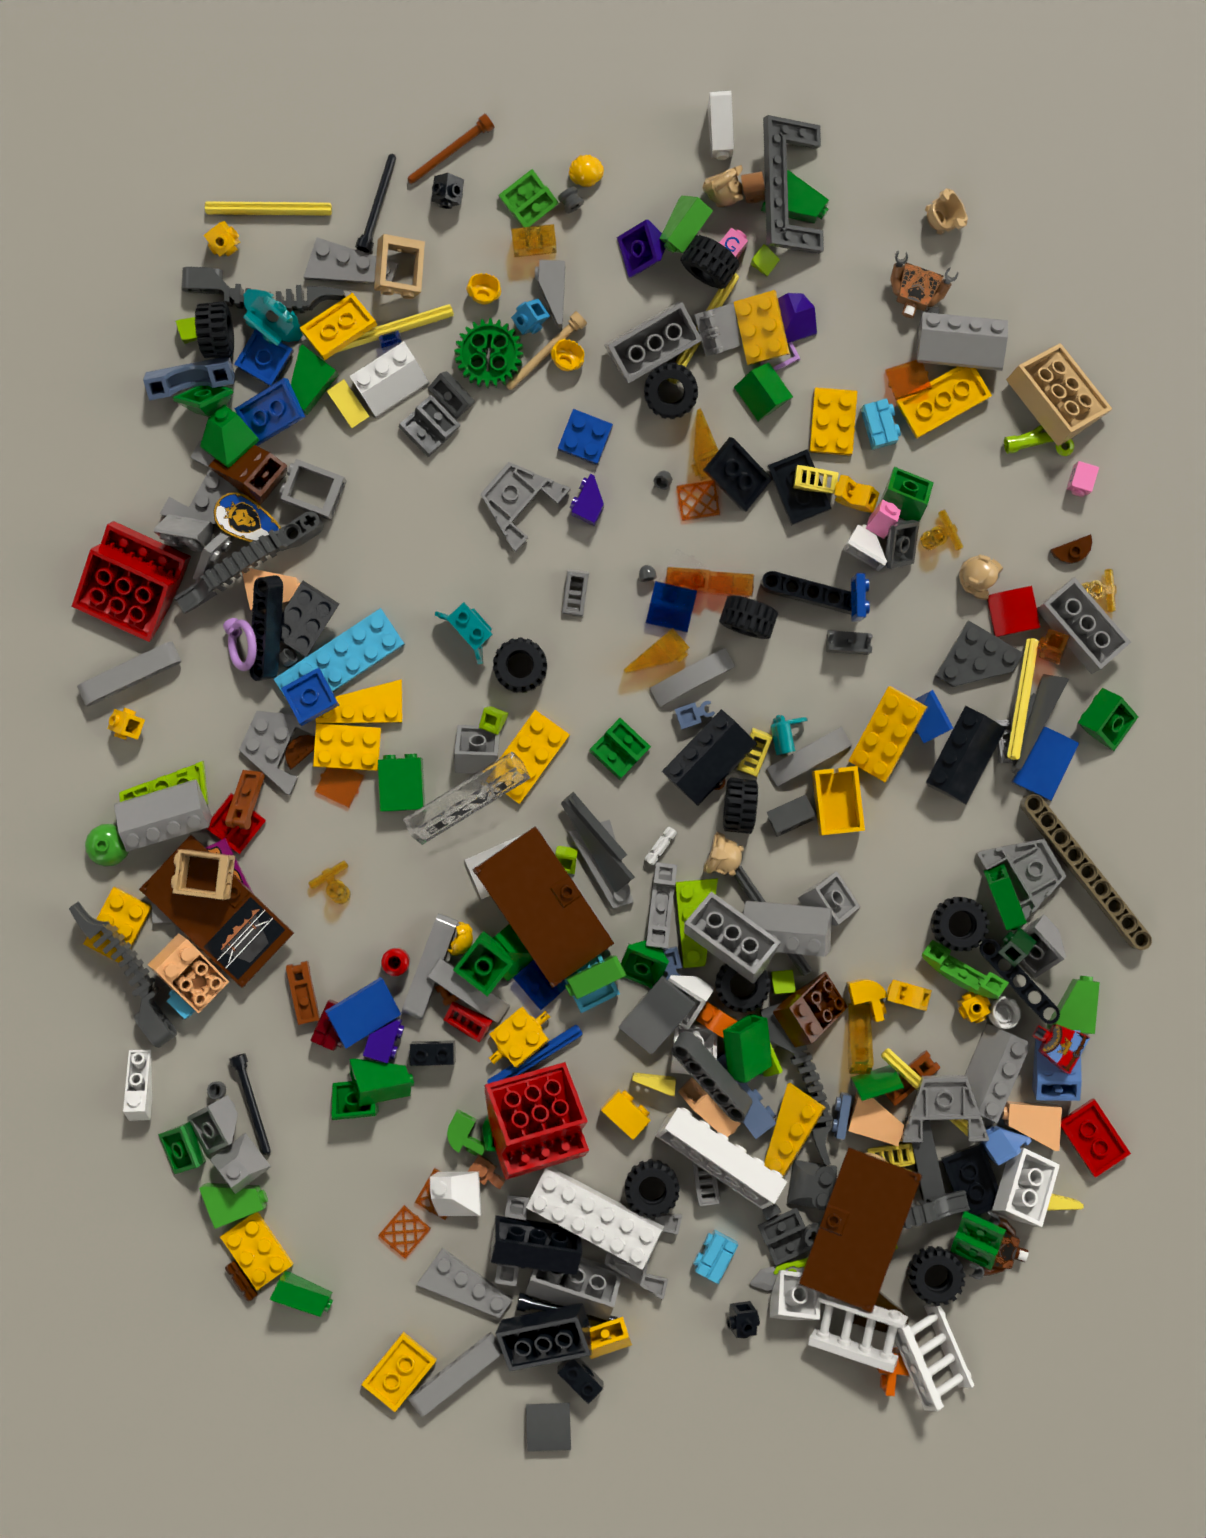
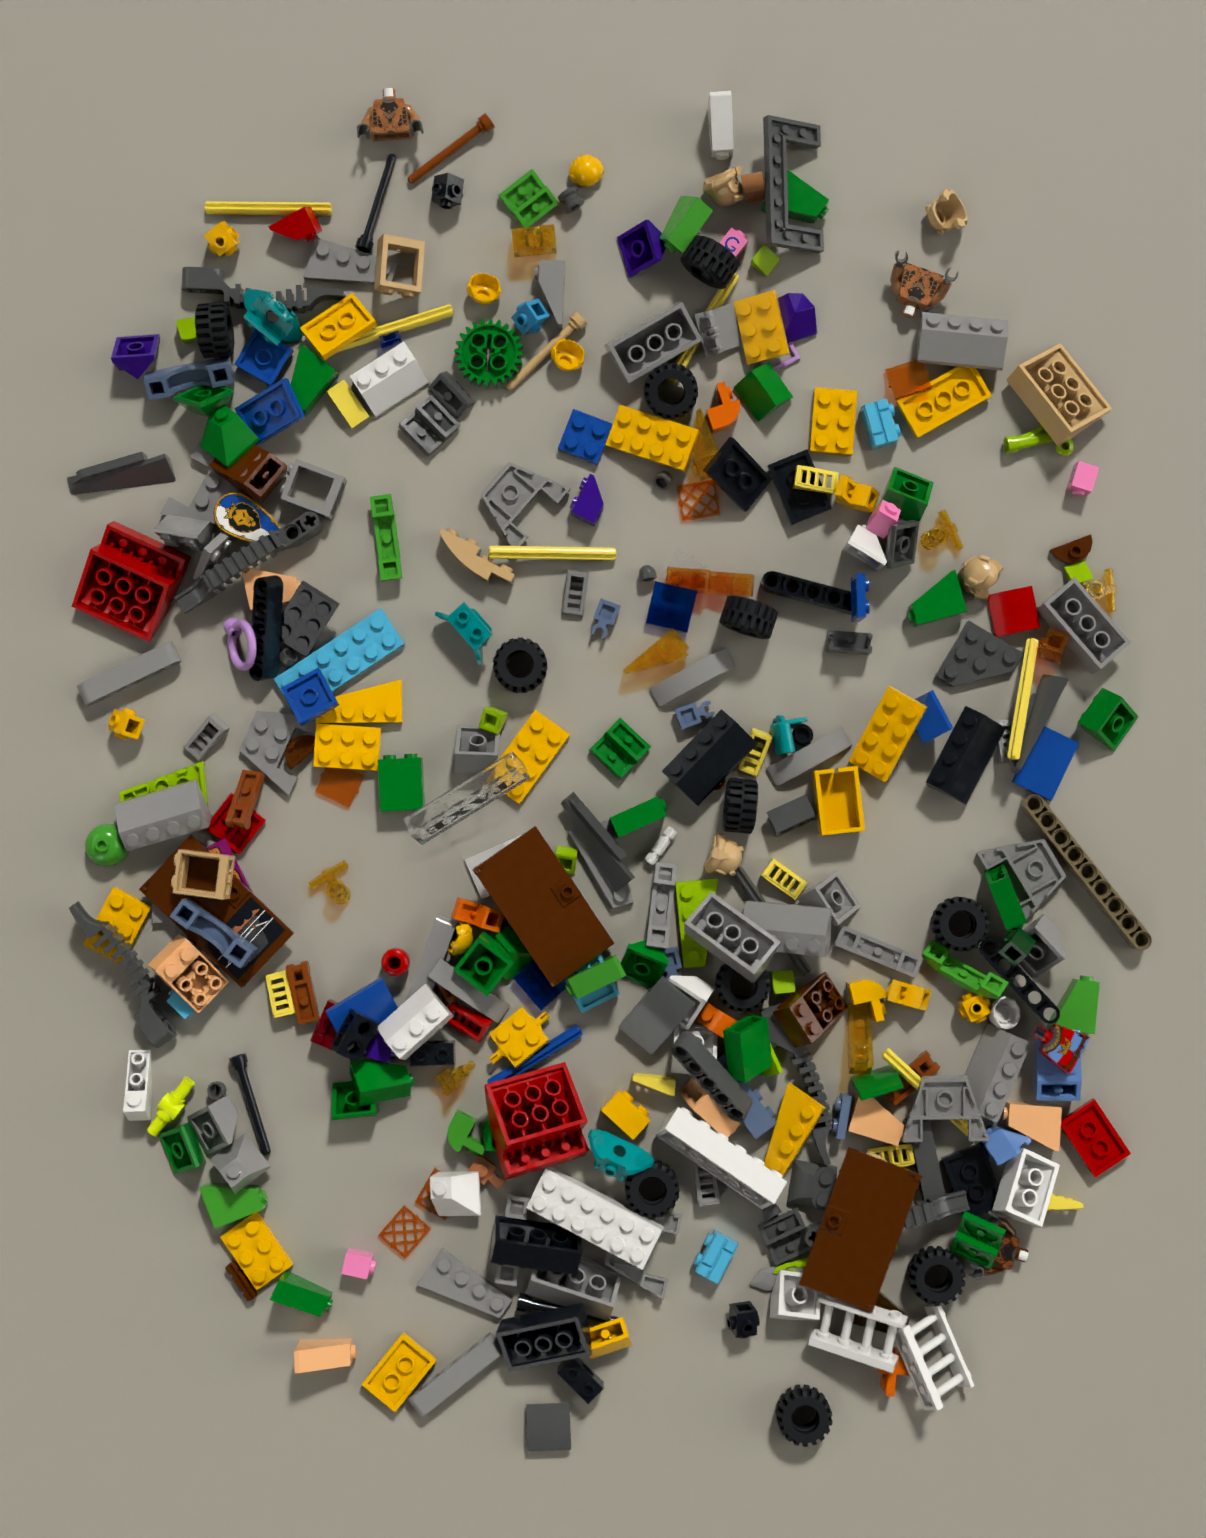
none -> dark grey wedge [67,452,176,495]
none -> dark purple slope [111,334,160,379]
none -> neon yellow pin [147,1077,195,1137]
none -> sand blue arch [169,897,258,968]
none -> light grey slope [183,714,229,761]
none -> light yellow slope [265,970,295,1018]
none -> red slope [268,207,323,243]
none -> light nougat slope [294,1338,357,1373]
none -> black brick [330,1008,379,1063]
none -> bright pink brick [341,1248,376,1280]
none -> torso [357,88,424,141]
none -> bright green slope [370,494,403,581]
none -> white slope [378,983,454,1060]
none -> clear yellow piece [433,1061,475,1097]
none -> tan slope [439,528,515,585]
none -> orange brick [451,897,504,933]
none -> light yellow axle [489,546,616,560]
none -> teal piece [588,1129,655,1182]
none -> sand blue plate [591,598,621,639]
none -> yellow plate [605,405,700,472]
none -> green brick [610,796,668,838]
none -> orange brick [706,381,740,434]
none -> light yellow slope [760,858,807,900]
none -> black tyre [775,1384,832,1447]
none -> black plate [792,724,813,746]
none -> light grey slope [834,925,923,978]
none -> green slope [907,570,967,627]
none -> lime slope [1064,560,1094,584]

